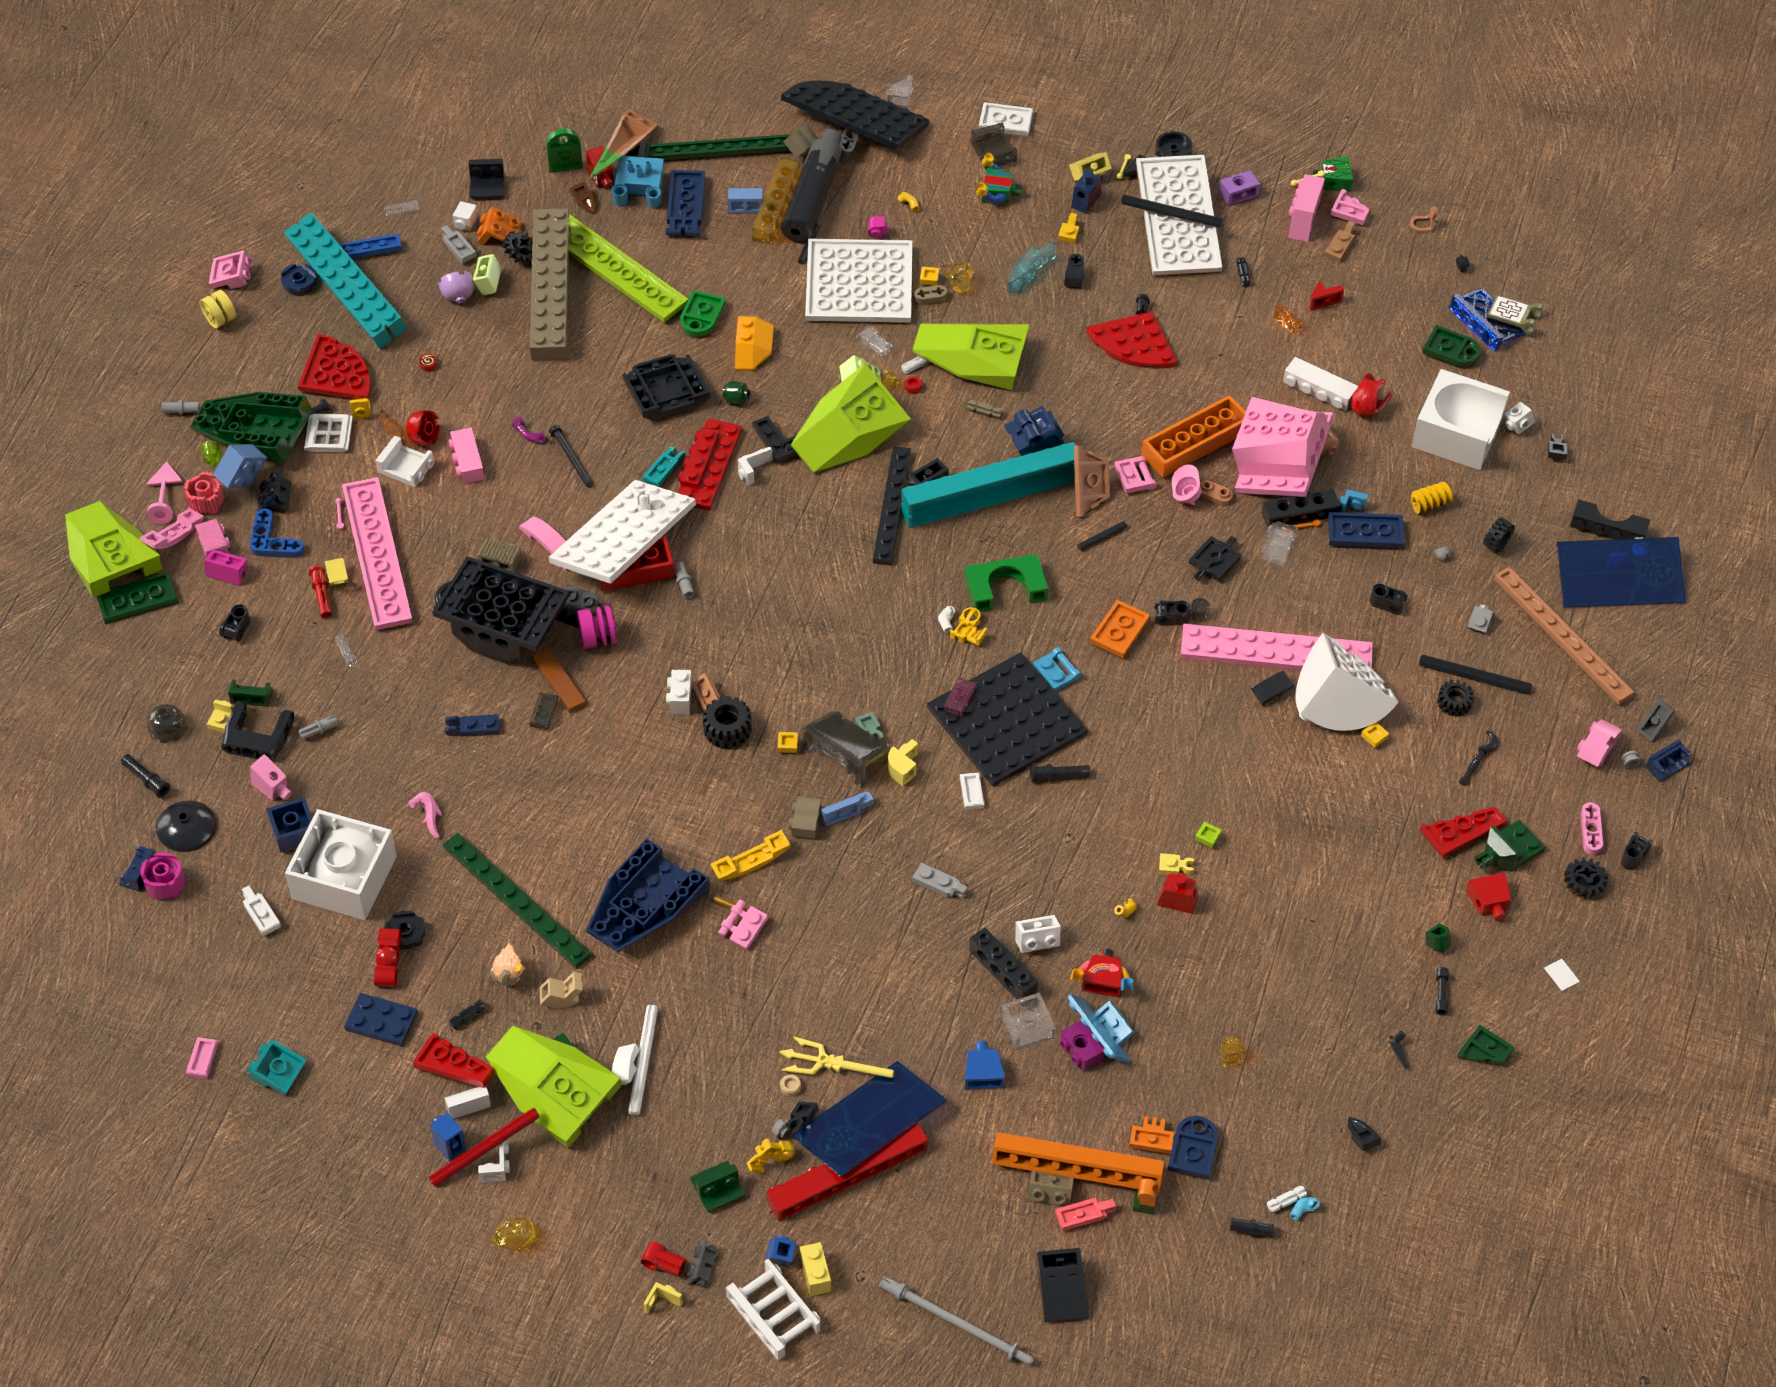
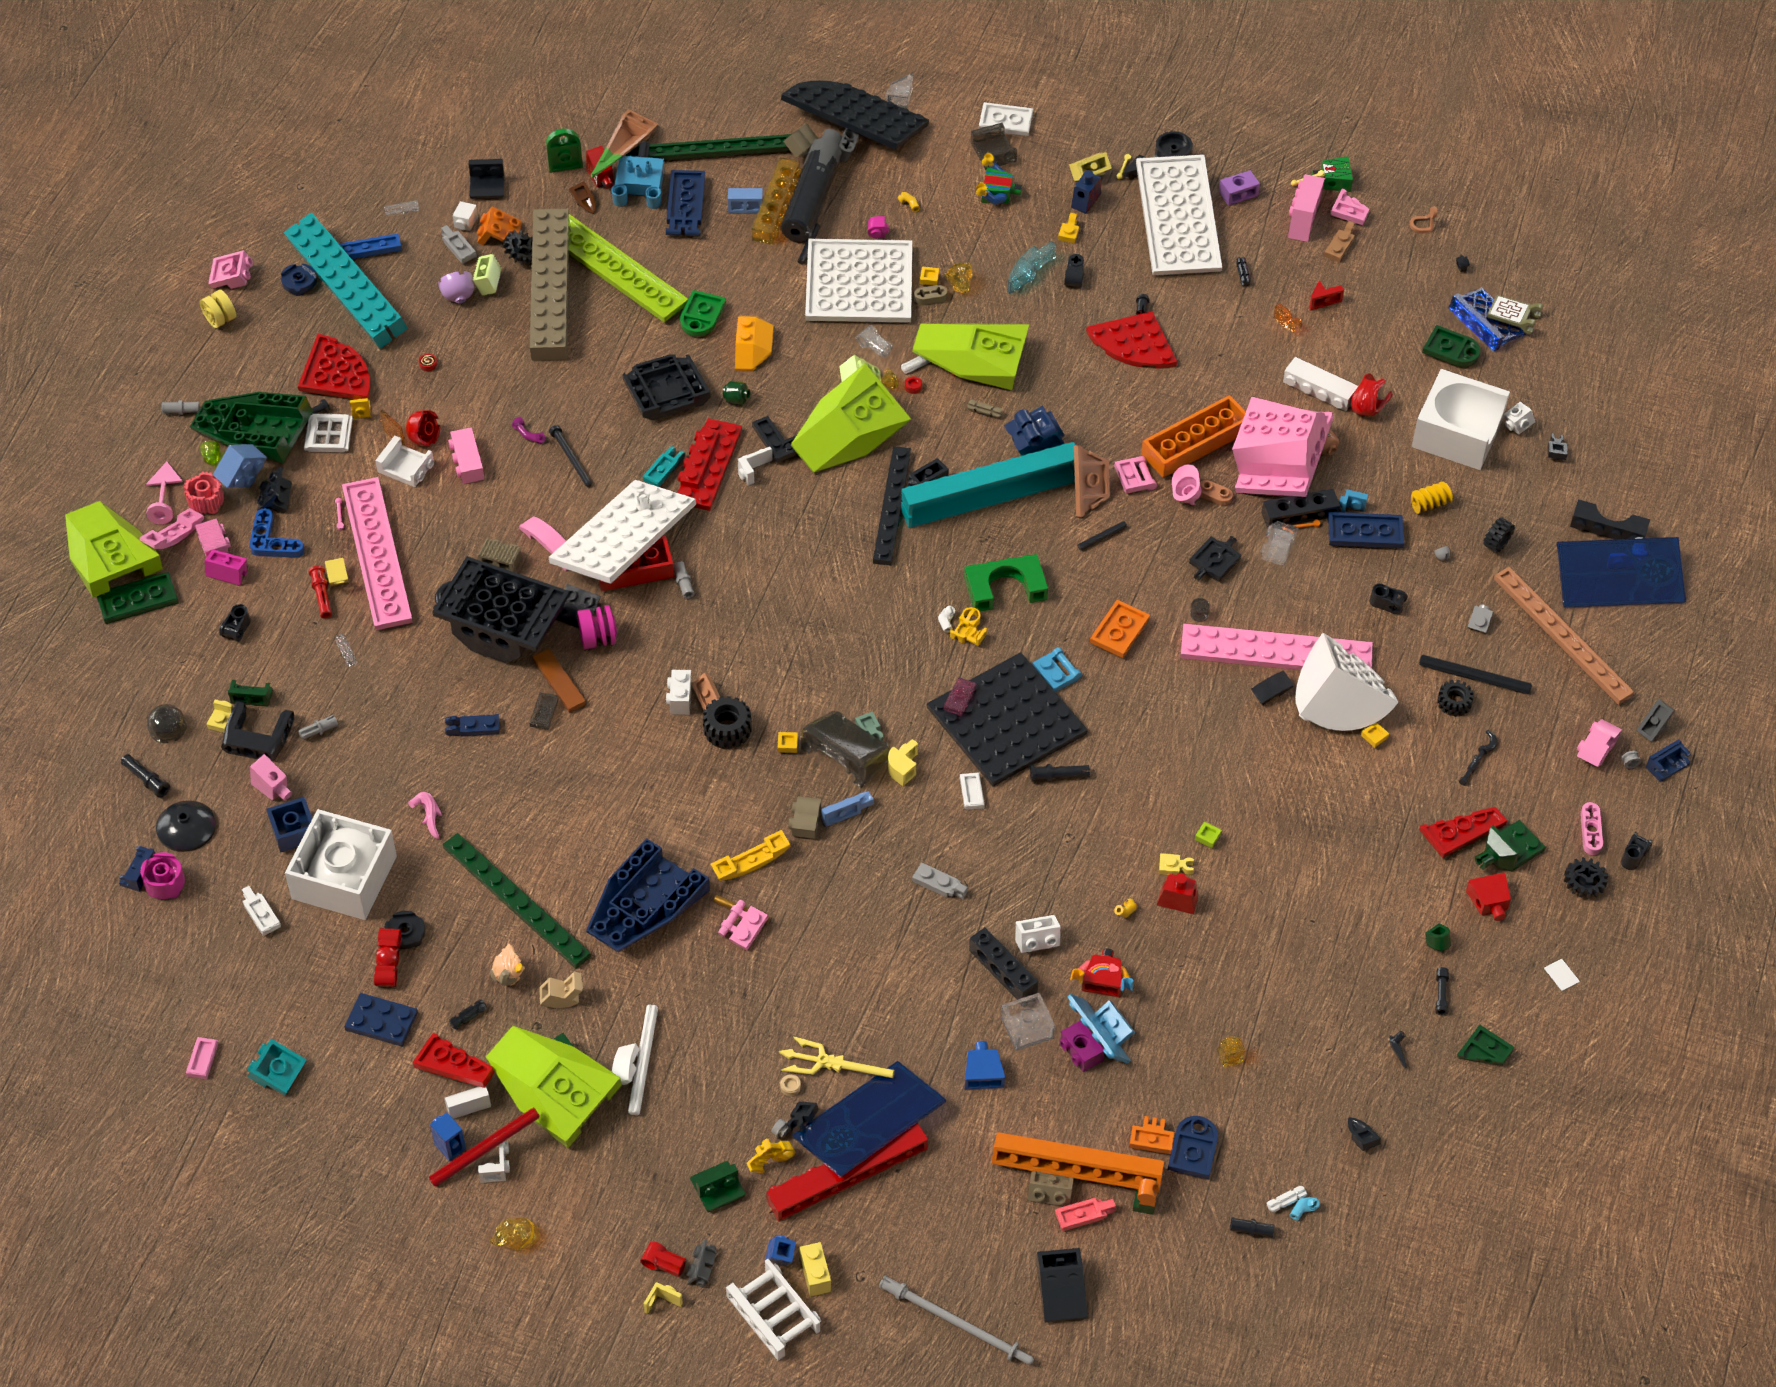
black axle [1121,194,1222,228] -> none
black piece [1154,600,1191,625] -> none

